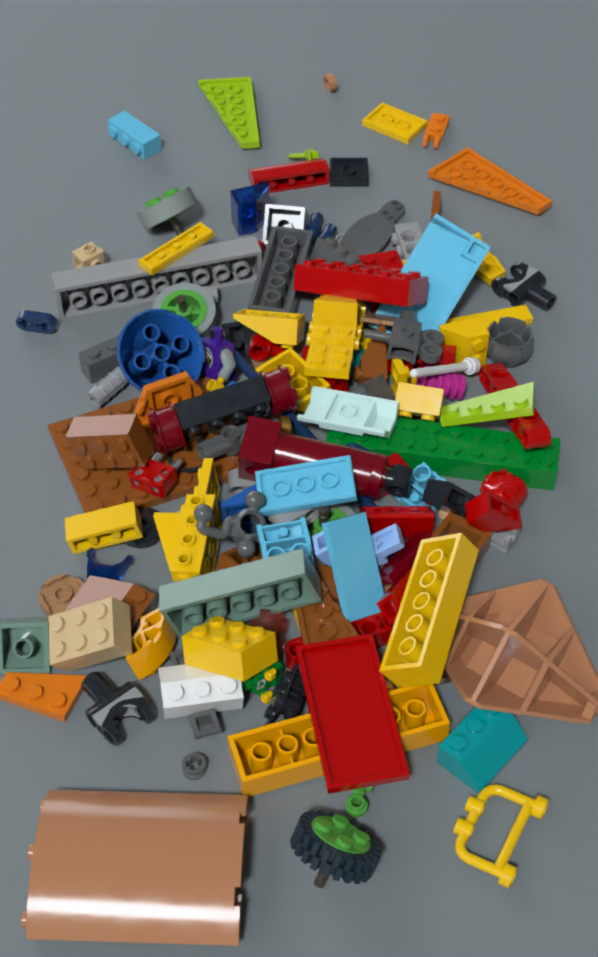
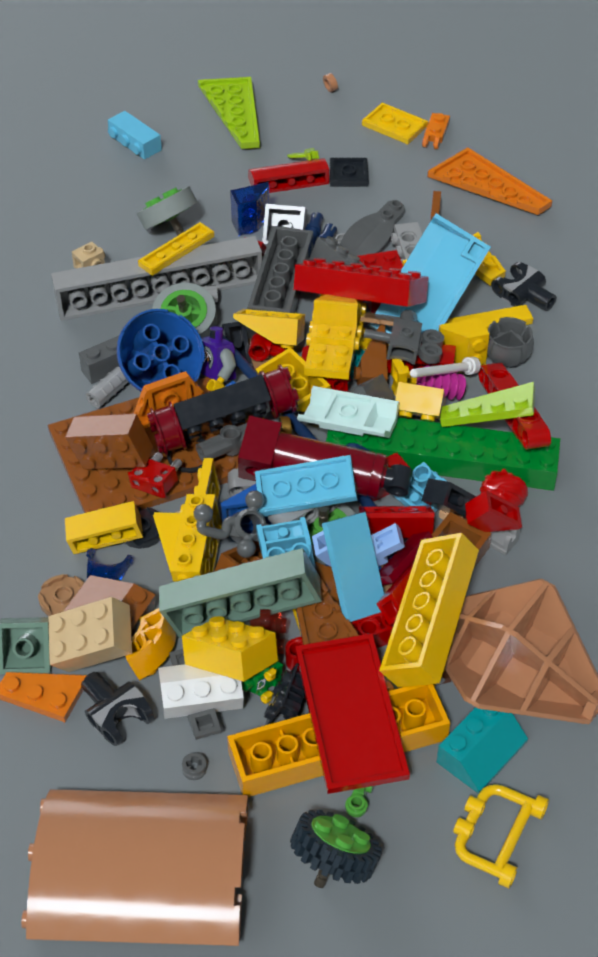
dark blue beam [16,310,57,334] -> none

